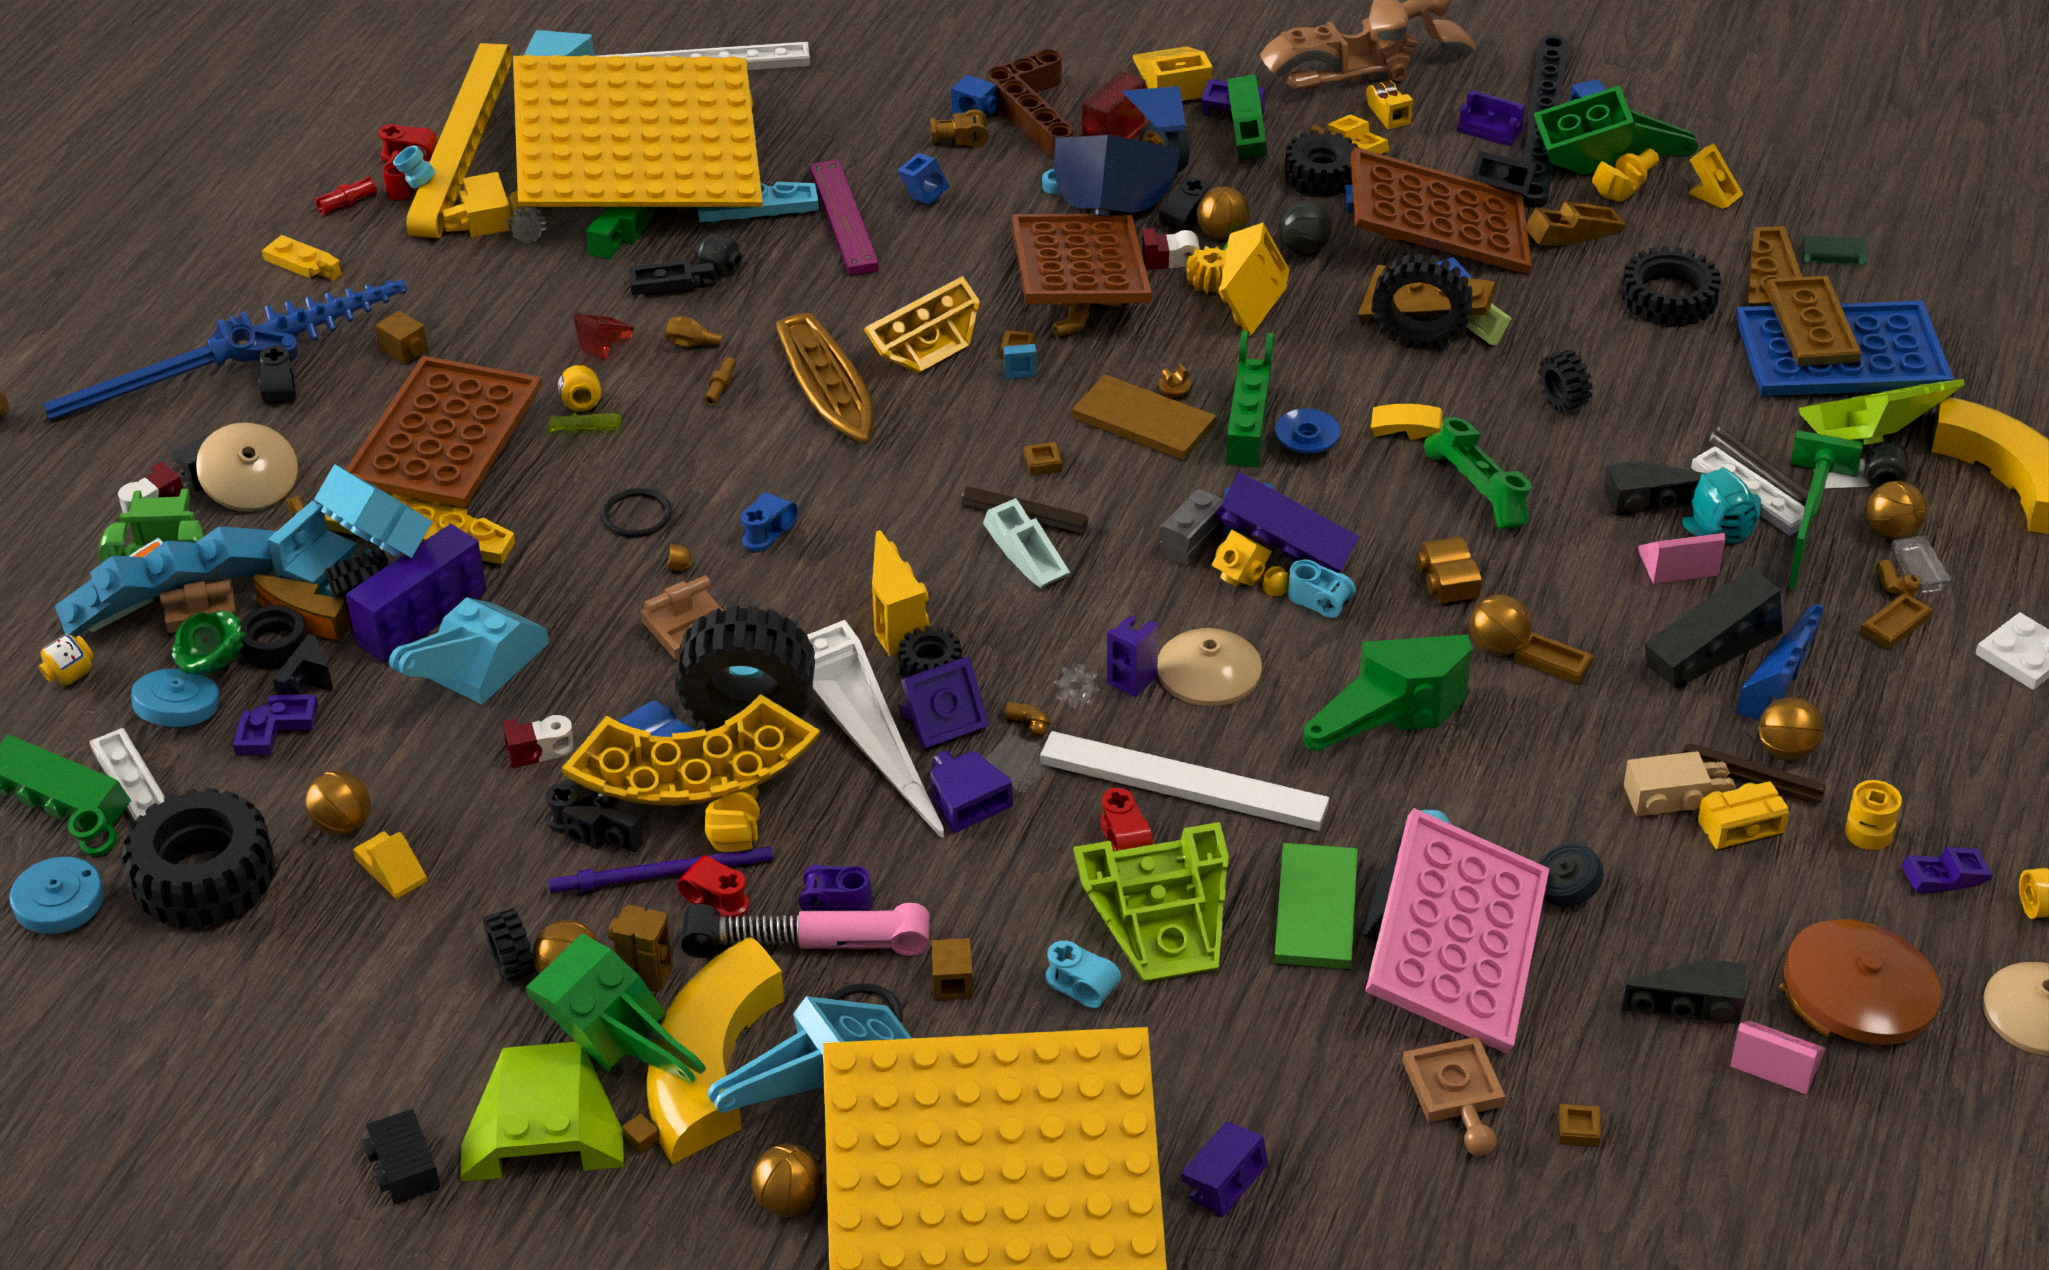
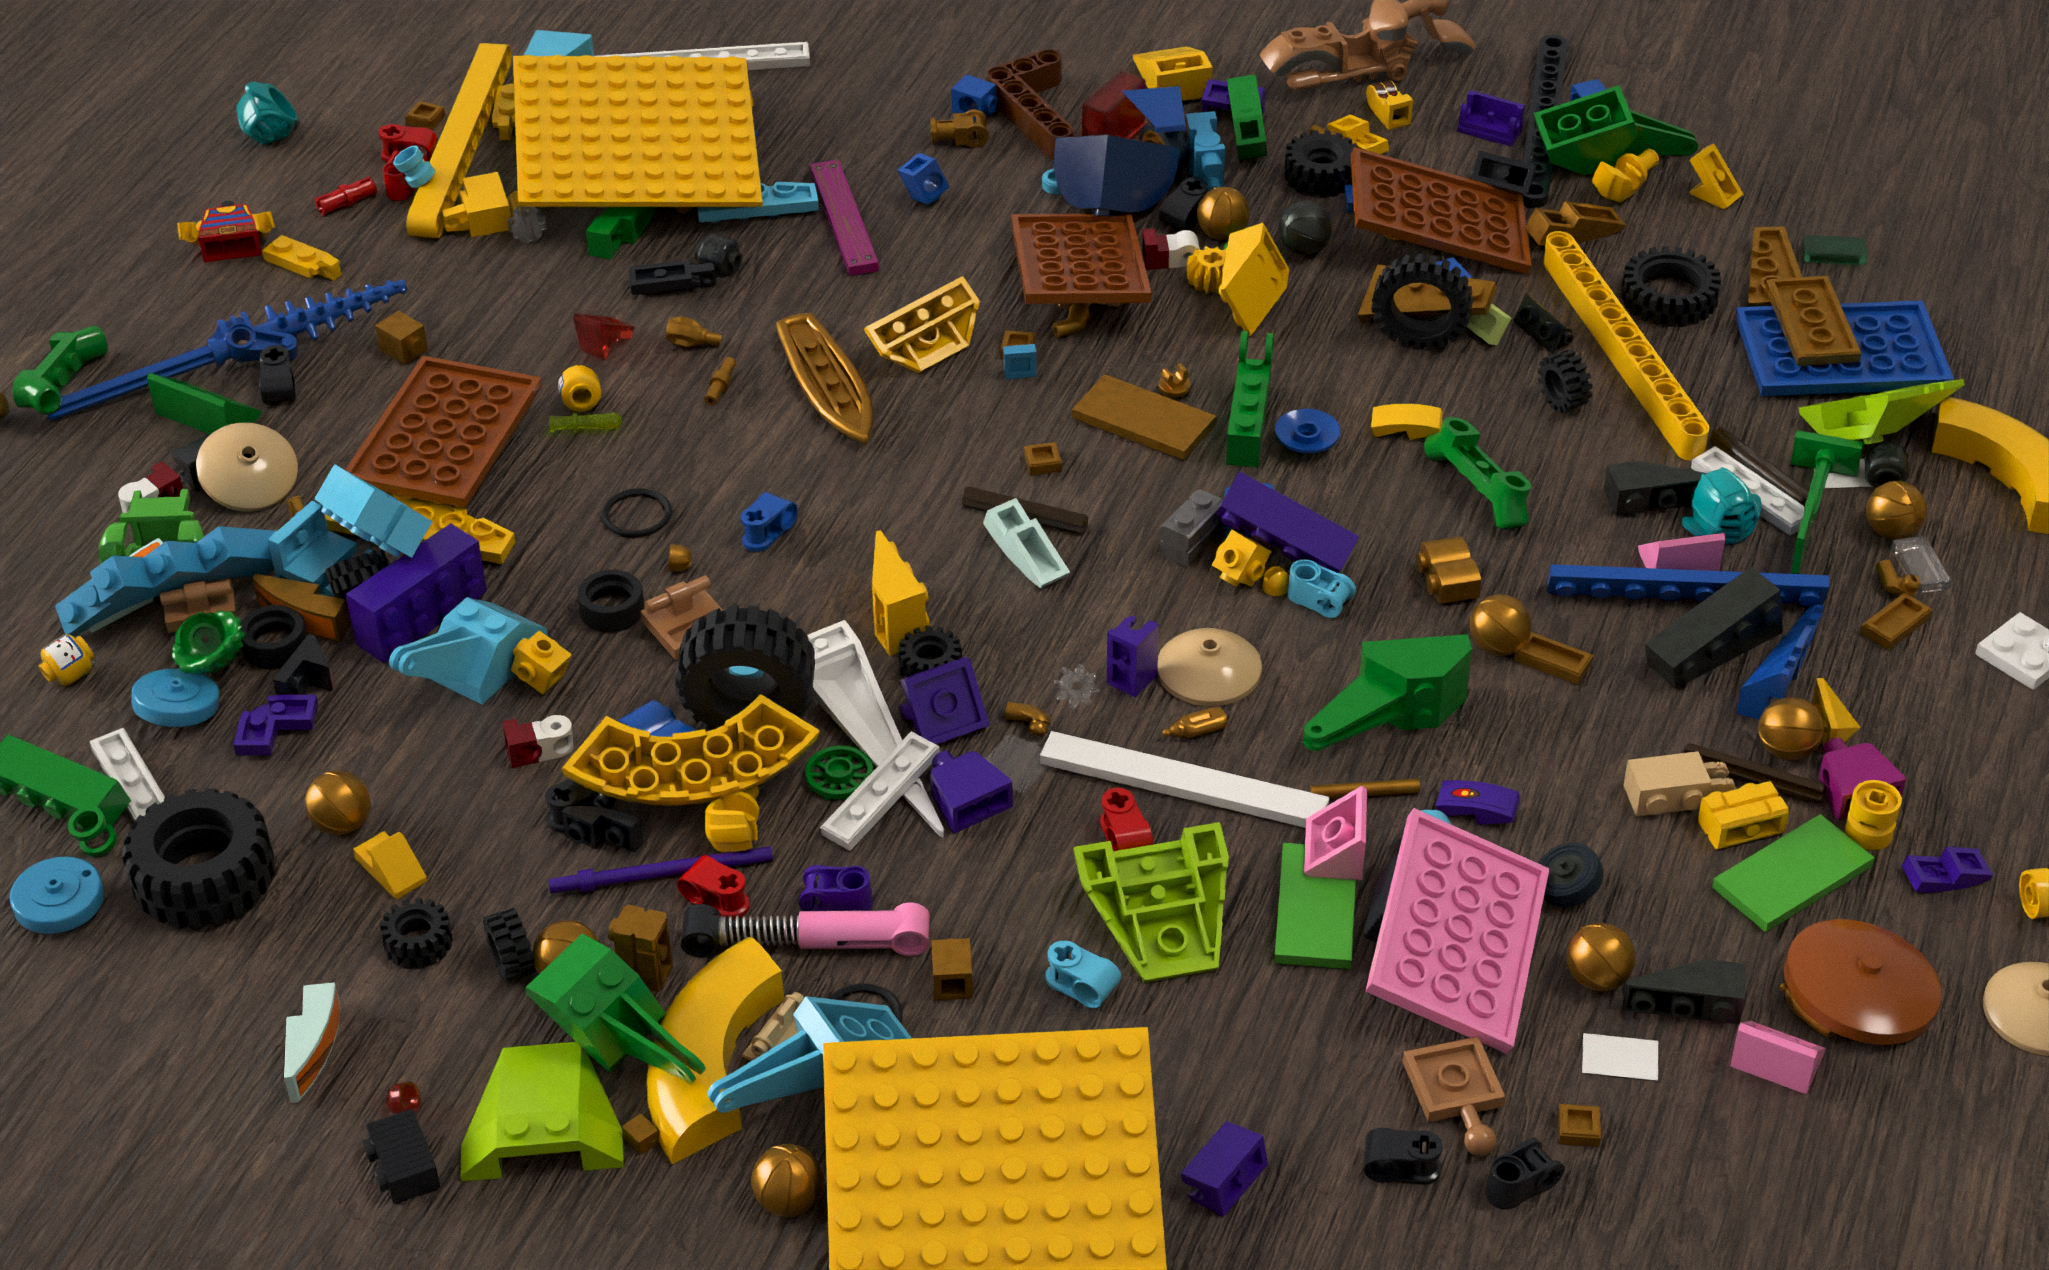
none -> green plate [12,325,108,415]
none -> green slope [147,372,262,434]
none -> torso [177,201,275,263]
none -> teal piece [236,82,300,145]
none -> light aqua slope [284,982,341,1103]
none -> black tyre [380,898,453,969]
none -> clear red hinge [385,1081,421,1114]
none -> pearl gold tile [405,101,446,130]
none -> yellow hinge [492,84,515,140]
none -> yellow brick [510,630,572,695]
none -> black tyre [577,569,644,632]
none -> tan hinge [742,992,804,1061]
none -> green wheel [805,746,873,800]
none -> white tile [820,731,940,851]
none -> pearl gold piece [1162,707,1228,739]
none -> dark azure hips [1185,111,1225,192]
none -> bright pink slope [1304,786,1367,880]
none -> pearl gold bar [1310,778,1420,799]
none -> black piece [1364,1128,1443,1185]
none -> dark purple slope [1435,780,1520,825]
none -> black piece [1485,1138,1565,1209]
none -> black hinge [1513,293,1574,353]
none -> yellow beam [1543,231,1710,461]
none -> blue plate [1547,564,1829,606]
none -> pearl gold piece [1567,923,1636,991]
none -> white sticker [1582,1033,1658,1081]
none -> bright green tile [1712,814,1875,933]
none -> yellow slope [1811,678,1861,747]
none -> magenta torso [1819,738,1906,821]

